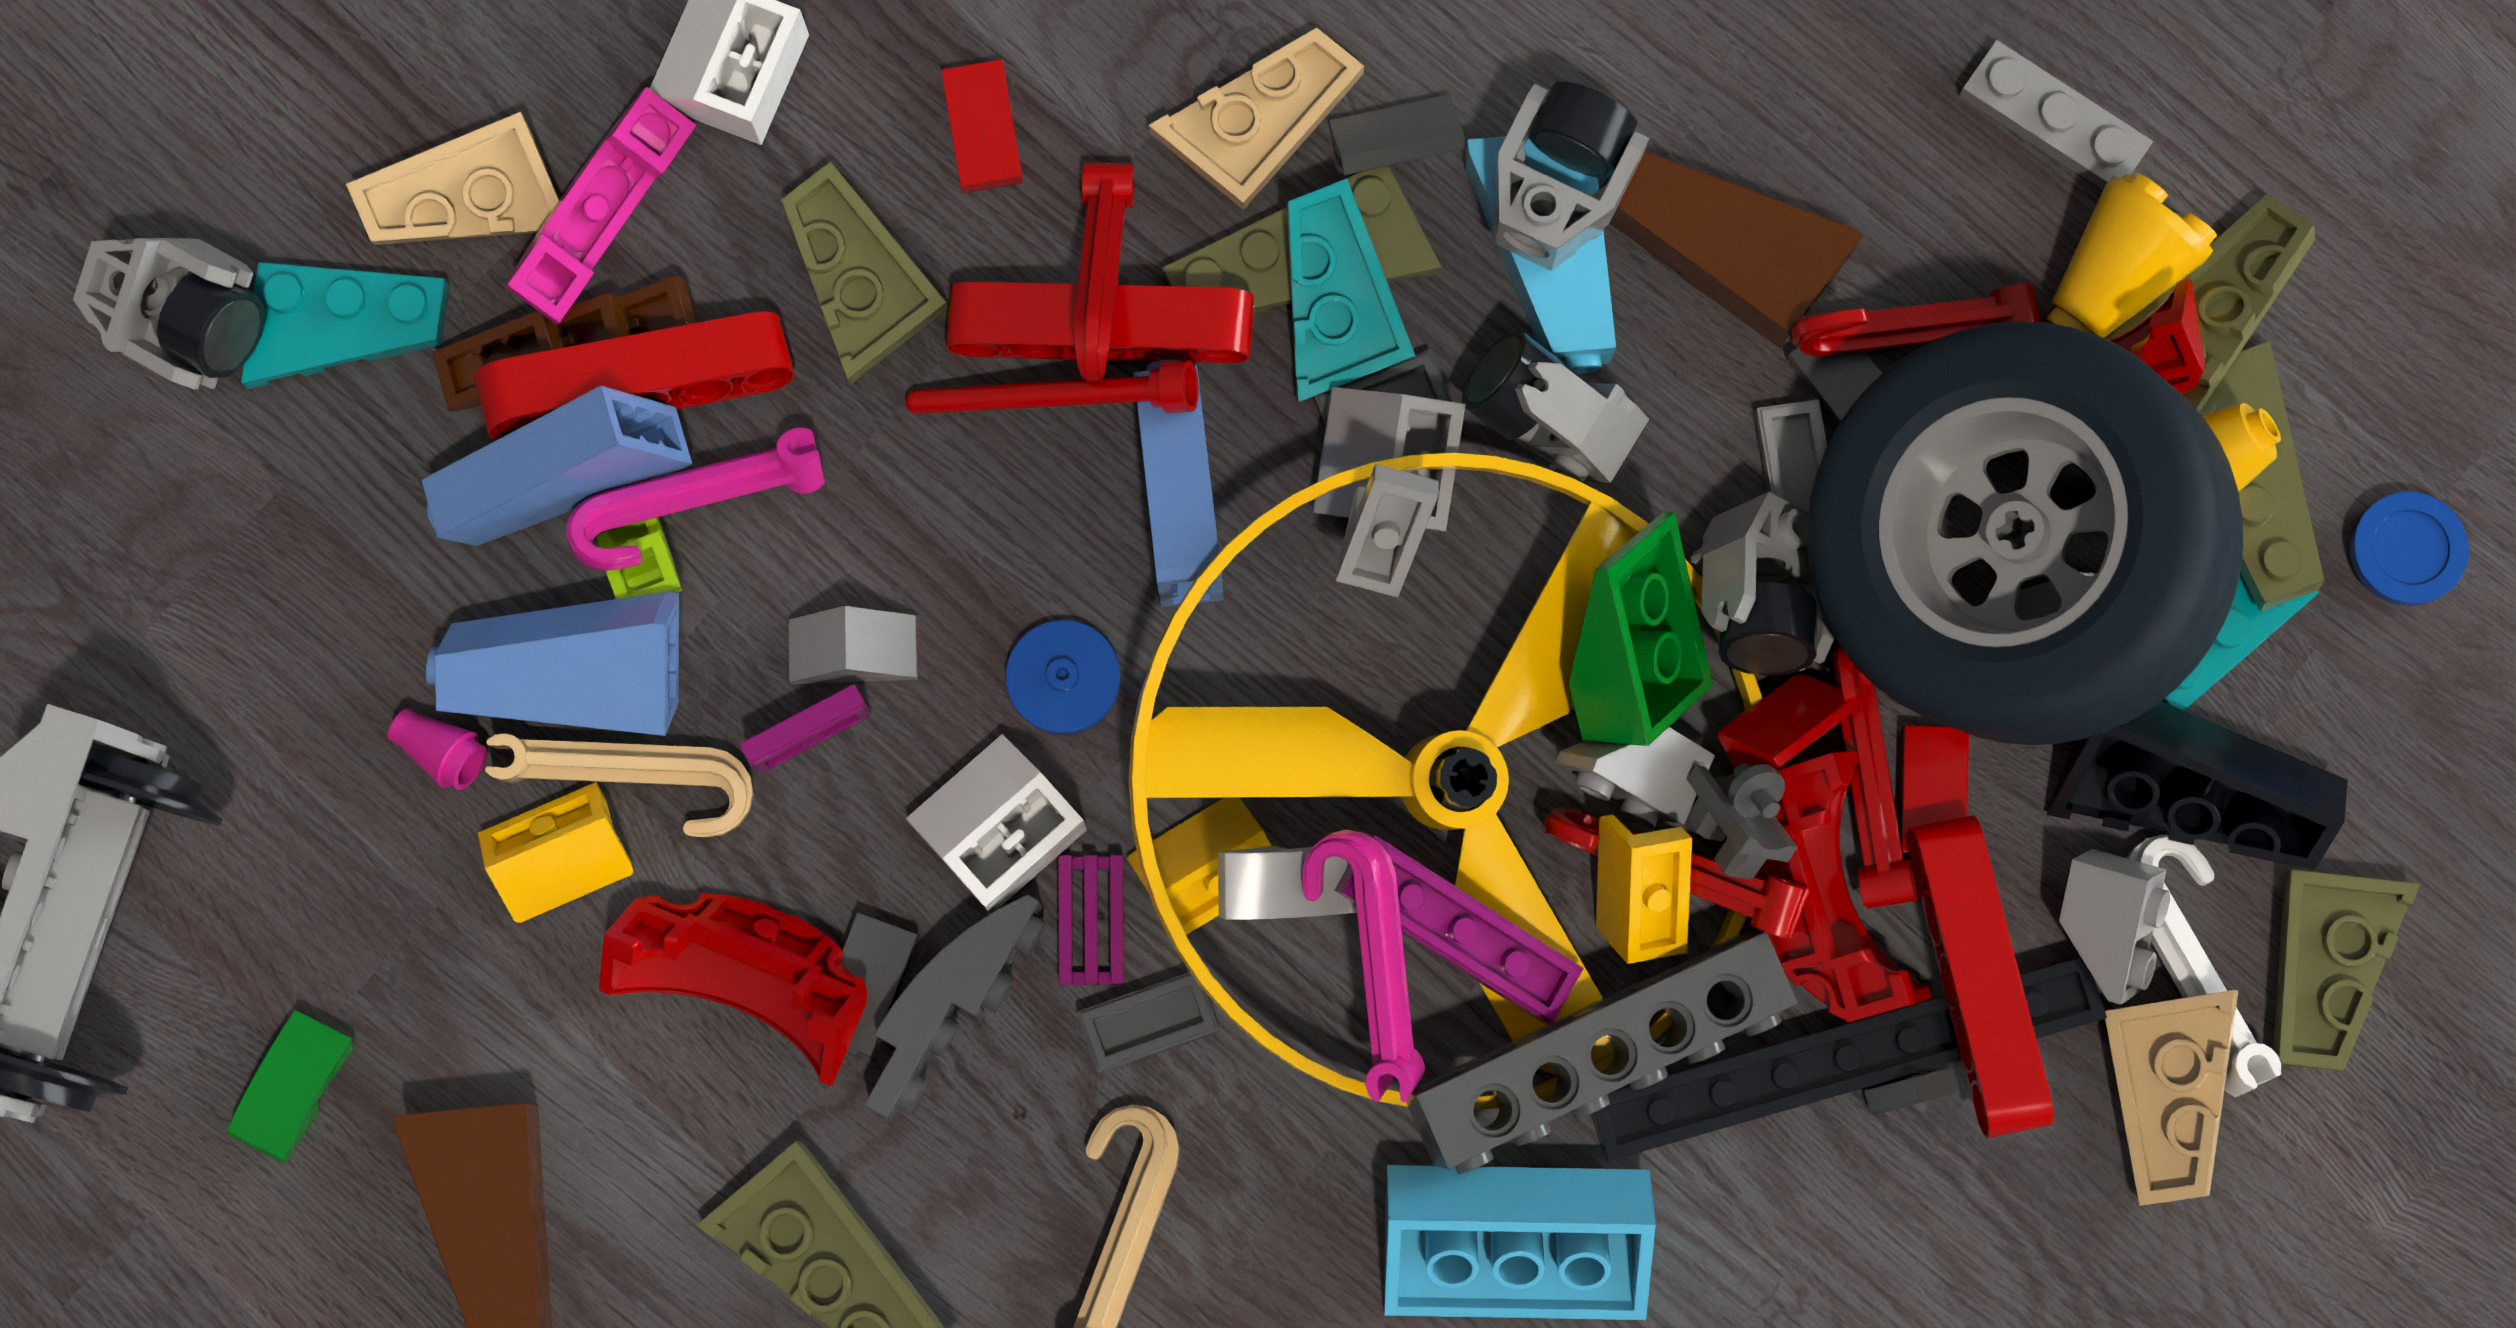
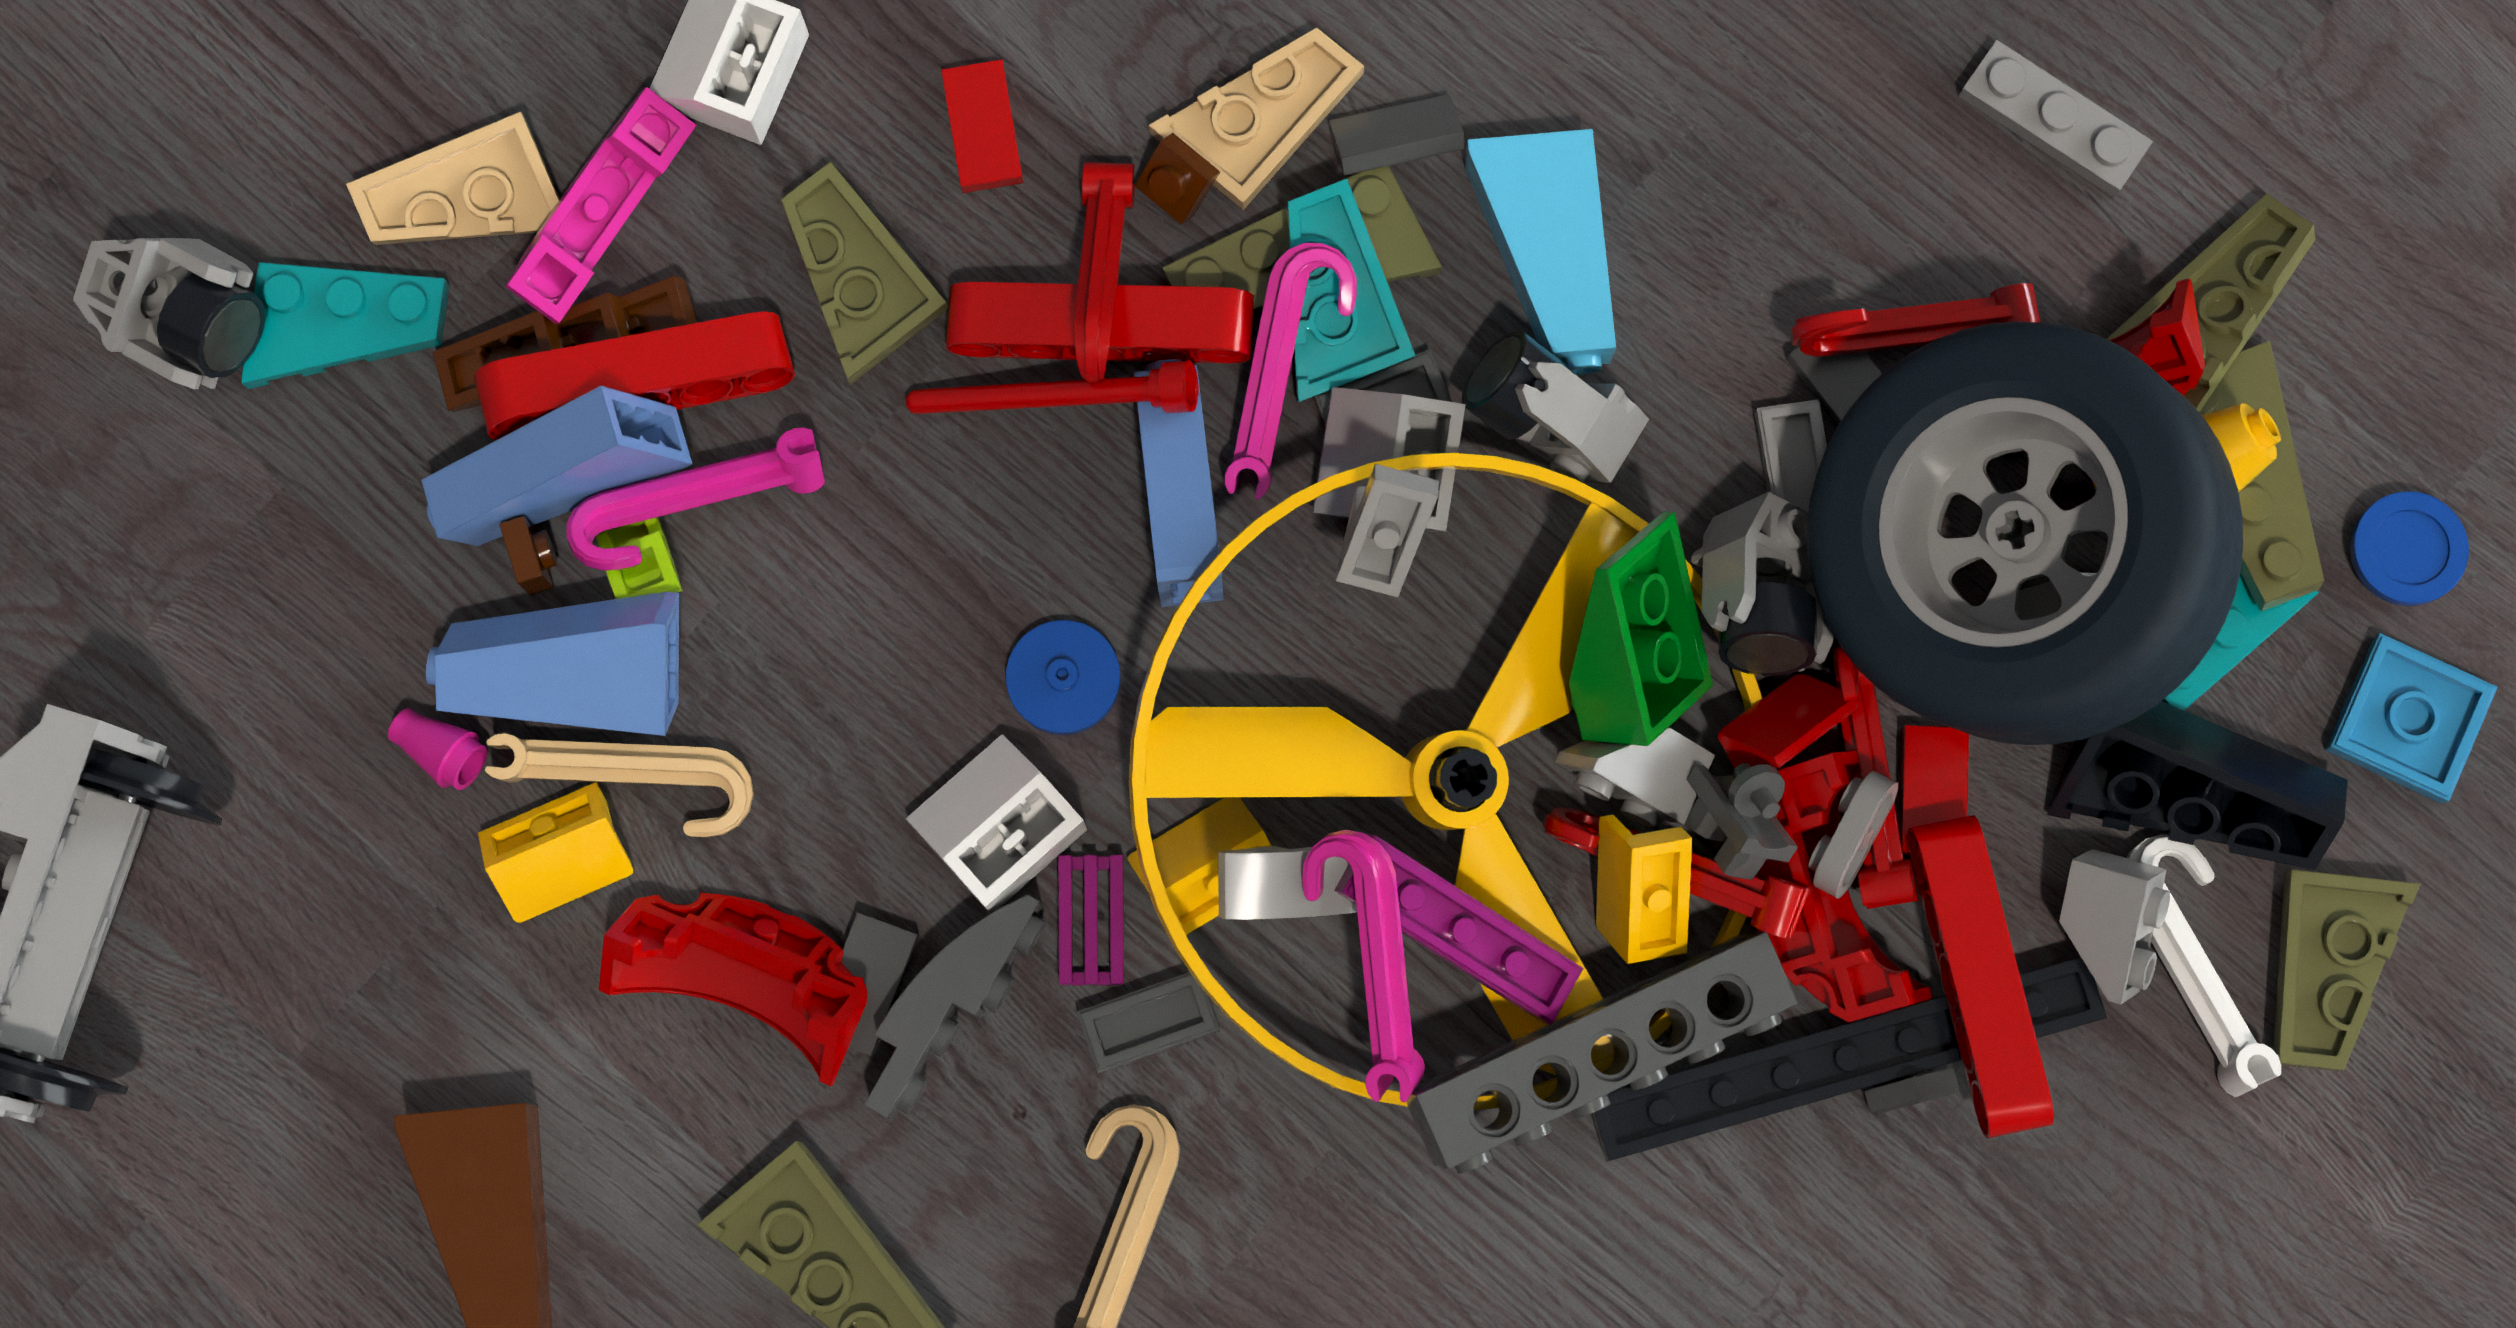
green slope [226,1010,353,1165] -> none
magenta tile [739,684,871,773] -> none
light grey slope [789,606,918,684] -> none
medium azure slope [1384,1165,1656,1320] -> none
light grey piece [1494,82,1649,271] -> none
reddish brown slope [1601,151,1863,348] -> none
yellow cone [2046,173,2217,338] -> none
tan wing [2105,990,2238,1206] -> none
none -> reddish brown plate [499,516,558,595]
none -> reddish brown plate [1135,133,1220,225]
none -> dark pink piece [1225,243,1357,499]
none -> light grey plate [1808,771,1898,898]
none -> dark azure tile [2325,633,2498,804]

